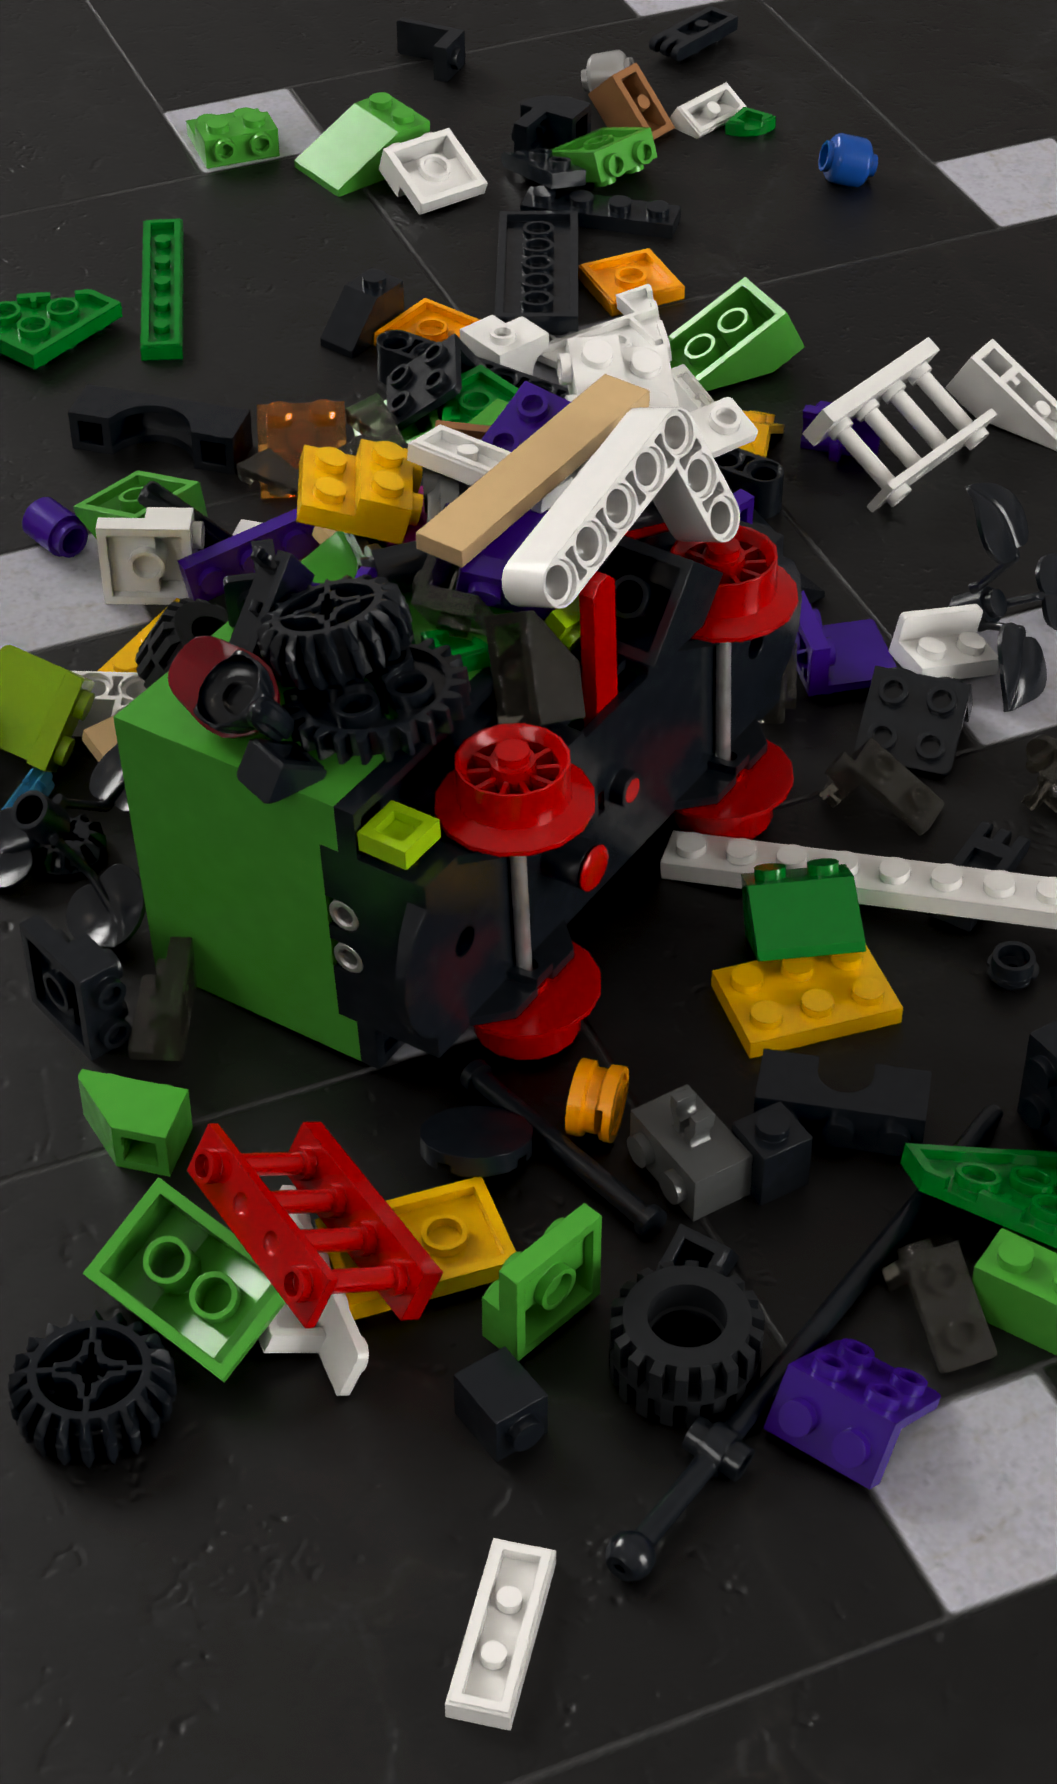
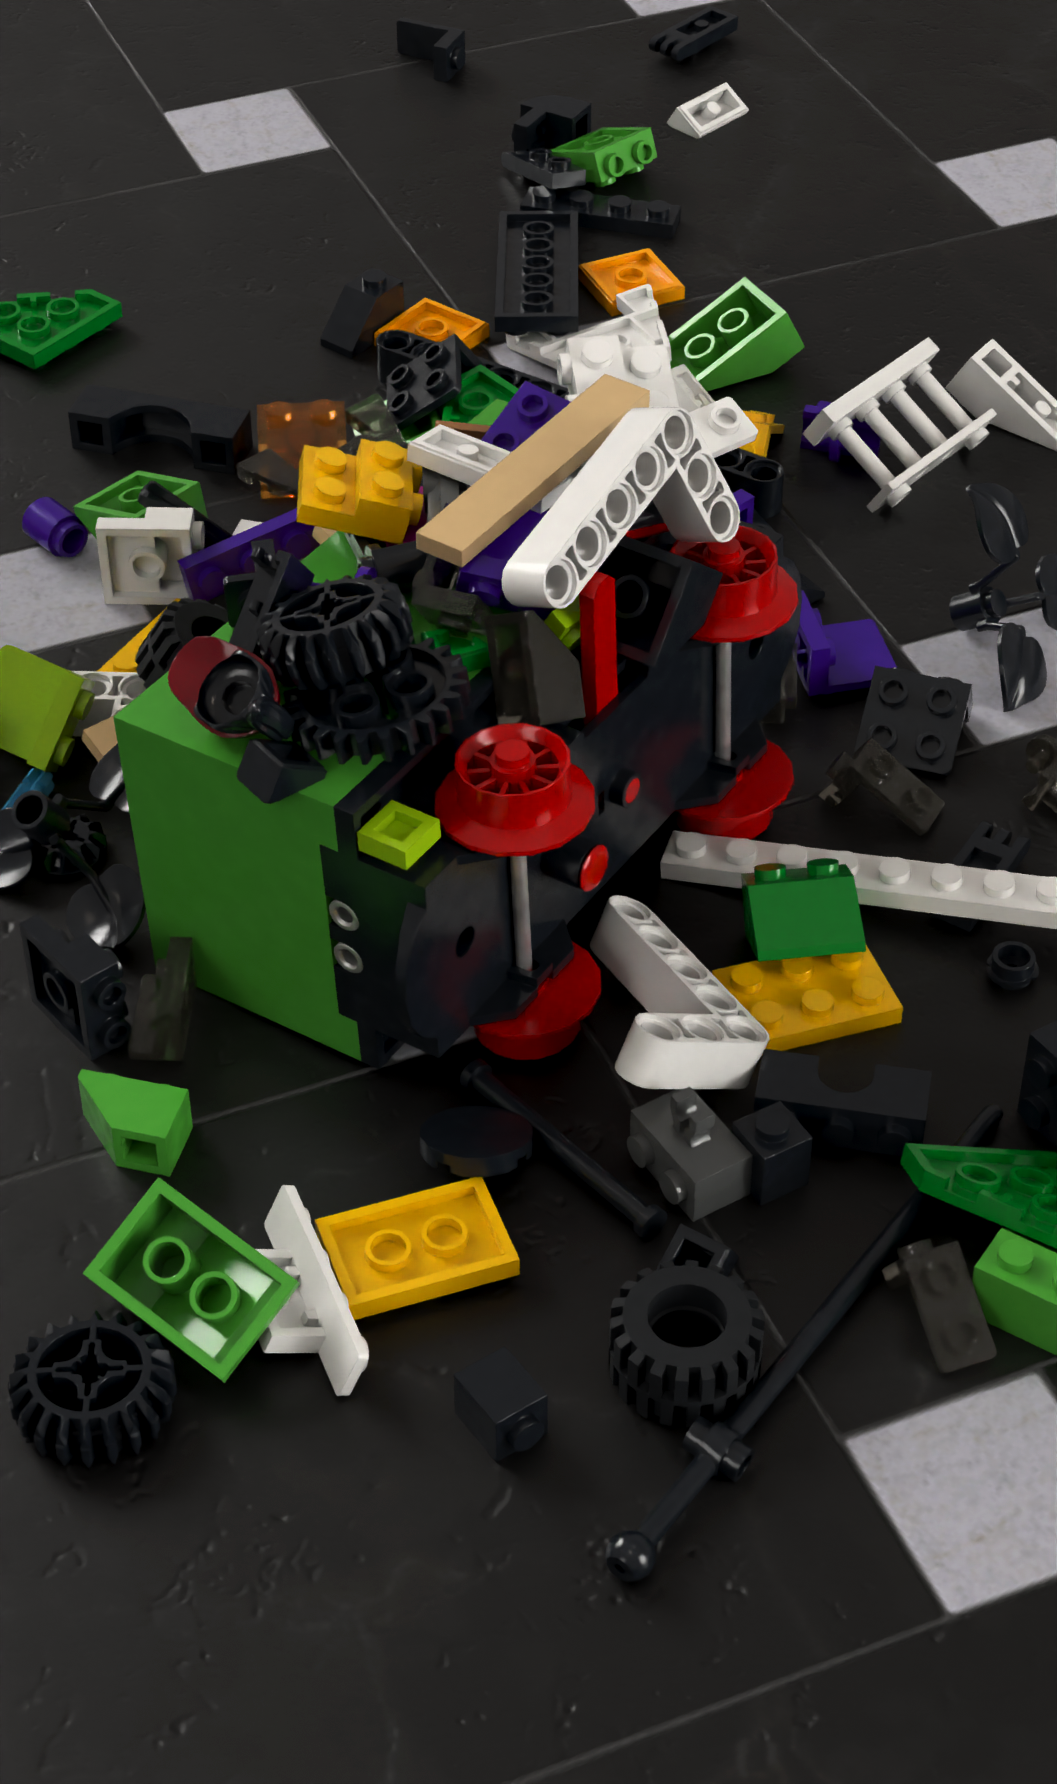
green tile [140,218,184,361] -> none
bright green plate [186,107,280,169] -> none
red fence [187,1122,443,1328] -> none
slope [294,92,430,197] -> none
white plate [379,128,488,215] -> none
white tile [445,1538,556,1731] -> none
white brick [460,314,549,376] -> none
bright green plate [482,1203,602,1361] -> none
light orange wheel [565,1058,629,1143] -> none
light grey head [581,50,634,92] -> none
medium nougat slope [588,62,675,140] -> none
green tile [725,107,776,137] -> none
dark purple bracket [763,1338,941,1490] -> none
blue head [818,133,878,187] -> none
white bracket [888,604,999,679] -> none
none -> white beam [590,895,770,1089]

